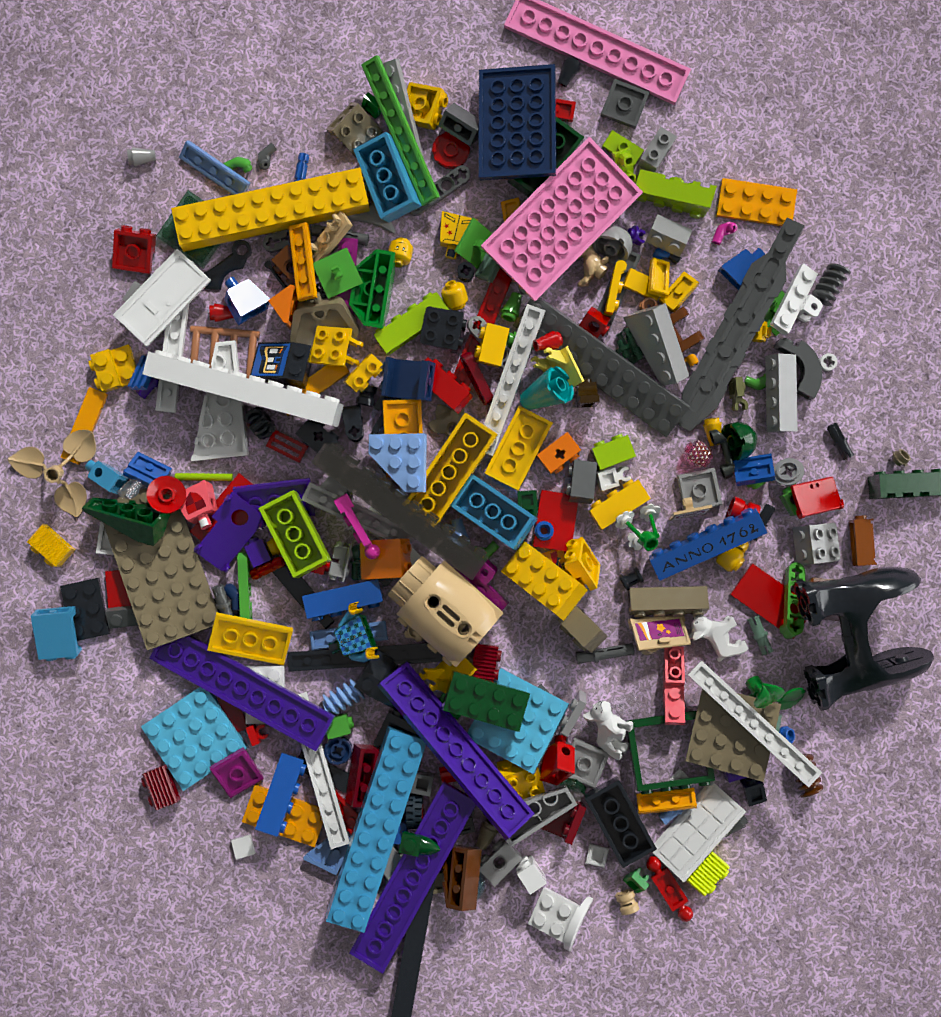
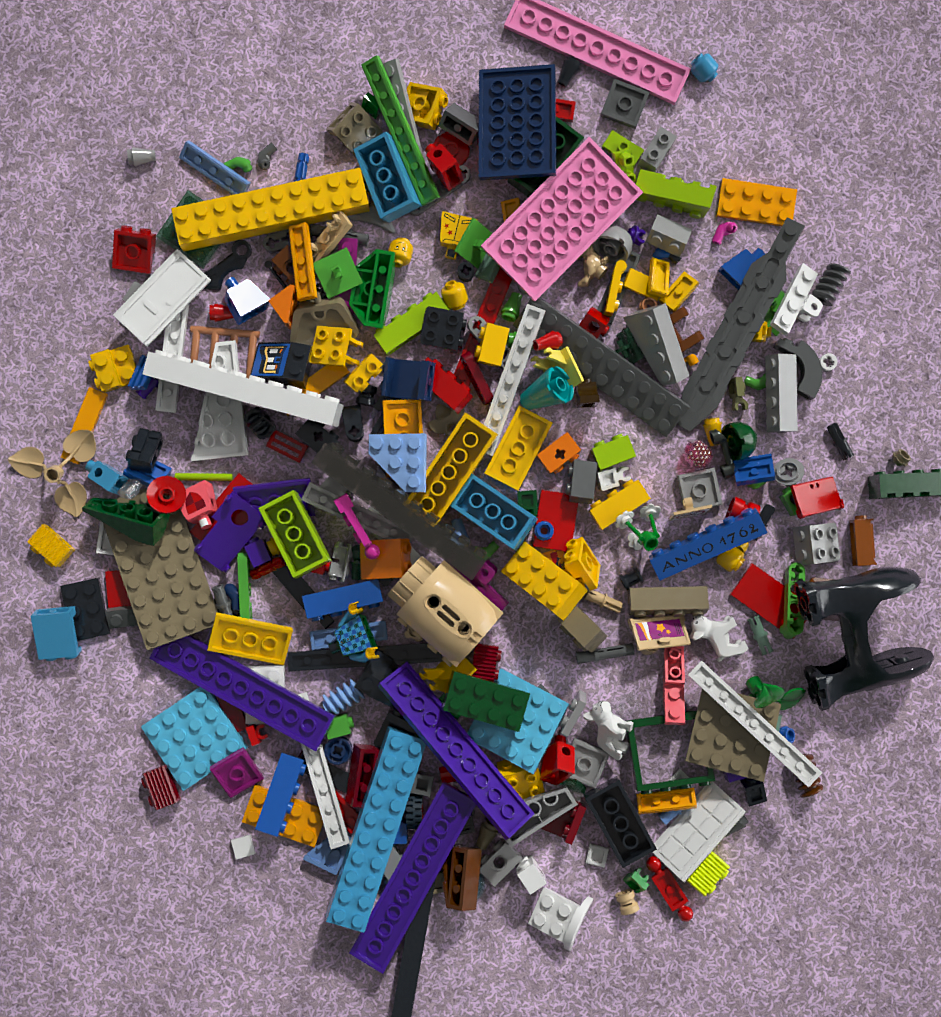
dark green plate [399,831,441,857] -> none
none -> black brick [126,428,163,474]
none -> red torso [425,144,464,191]
none -> tan axle [584,588,623,613]
none -> dark azure head [690,53,719,83]

